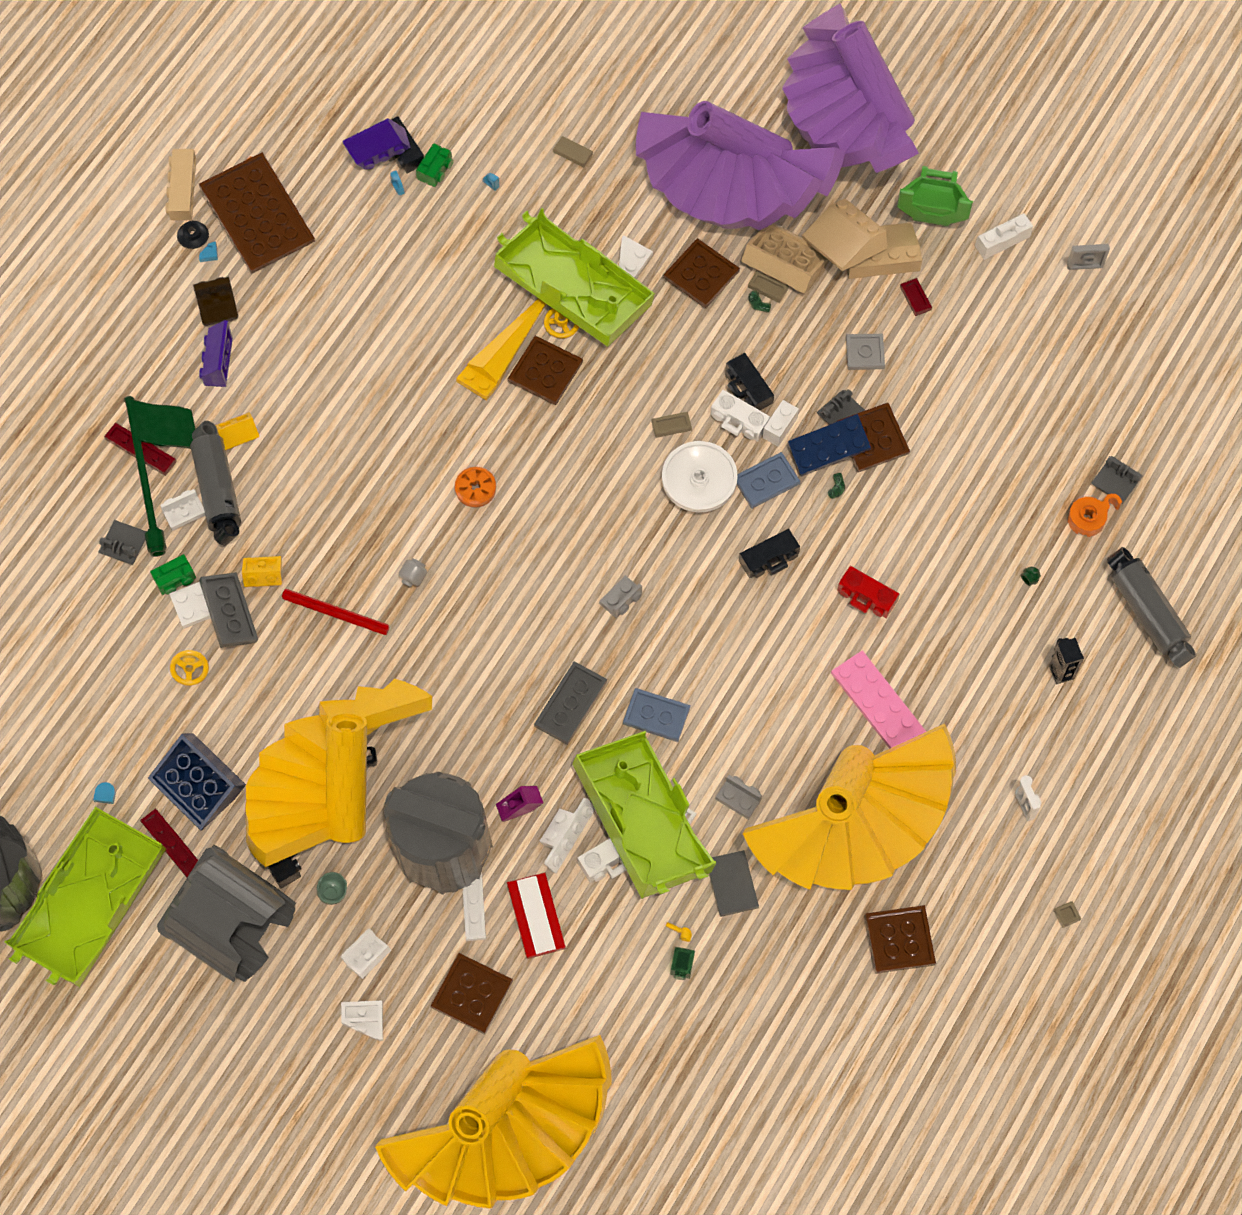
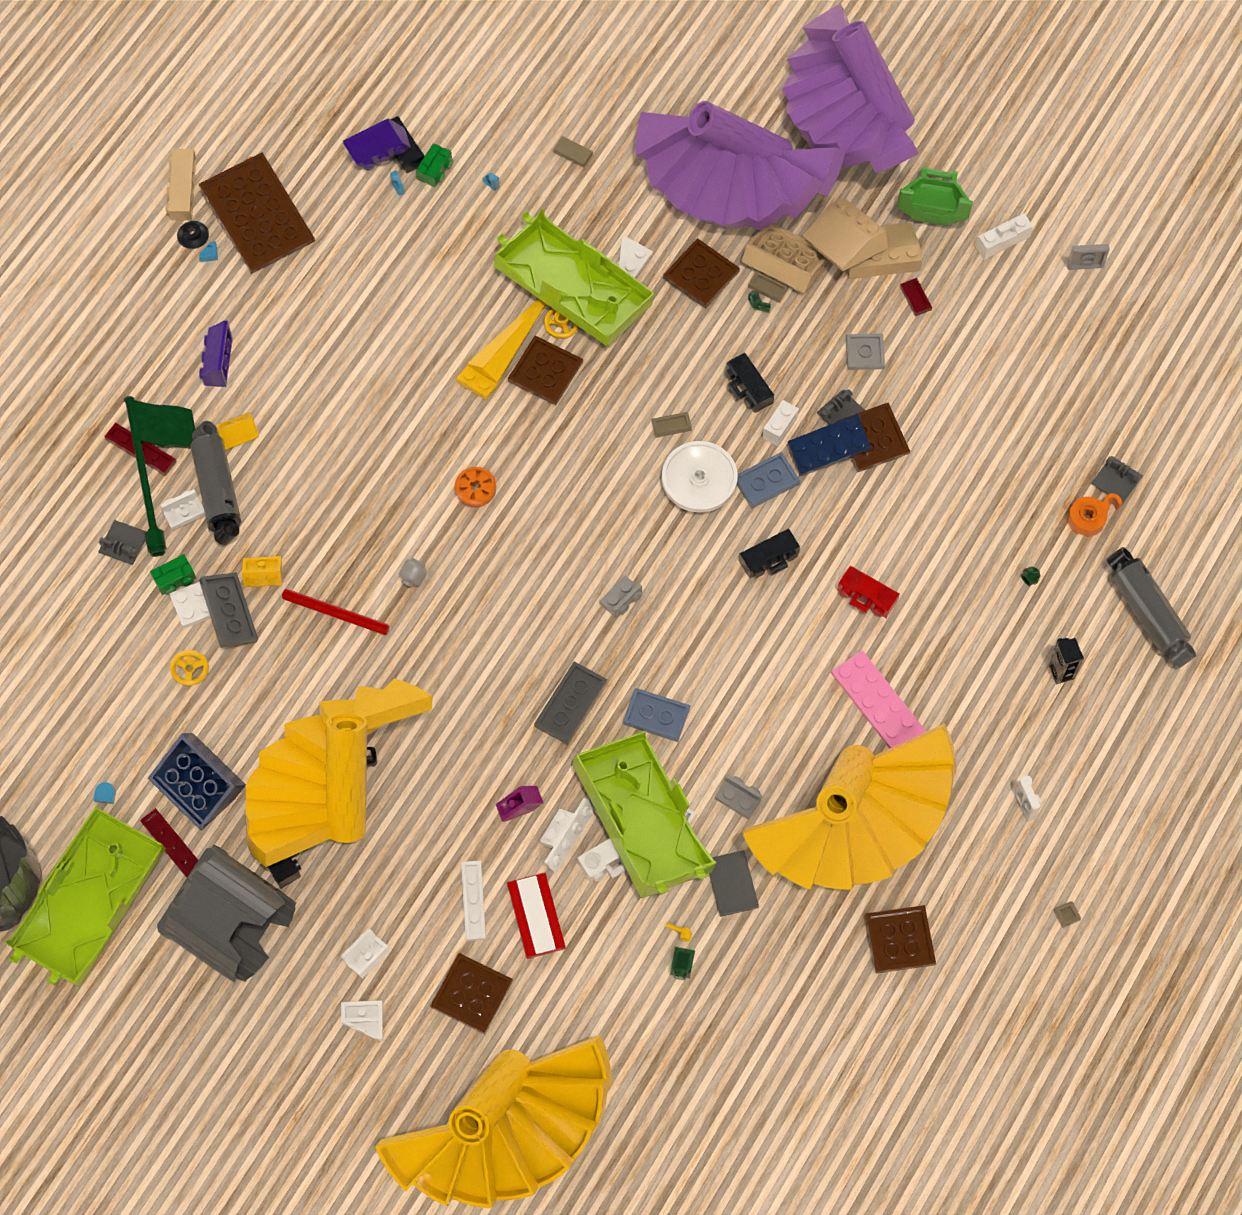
dark brown bracket [193,277,238,326] -> none
sand green hair [317,872,347,905] -> none
dark grey piece [384,772,493,895] -> none
white piece [711,390,770,442] -> none
clear green arm [828,473,846,499] -> none

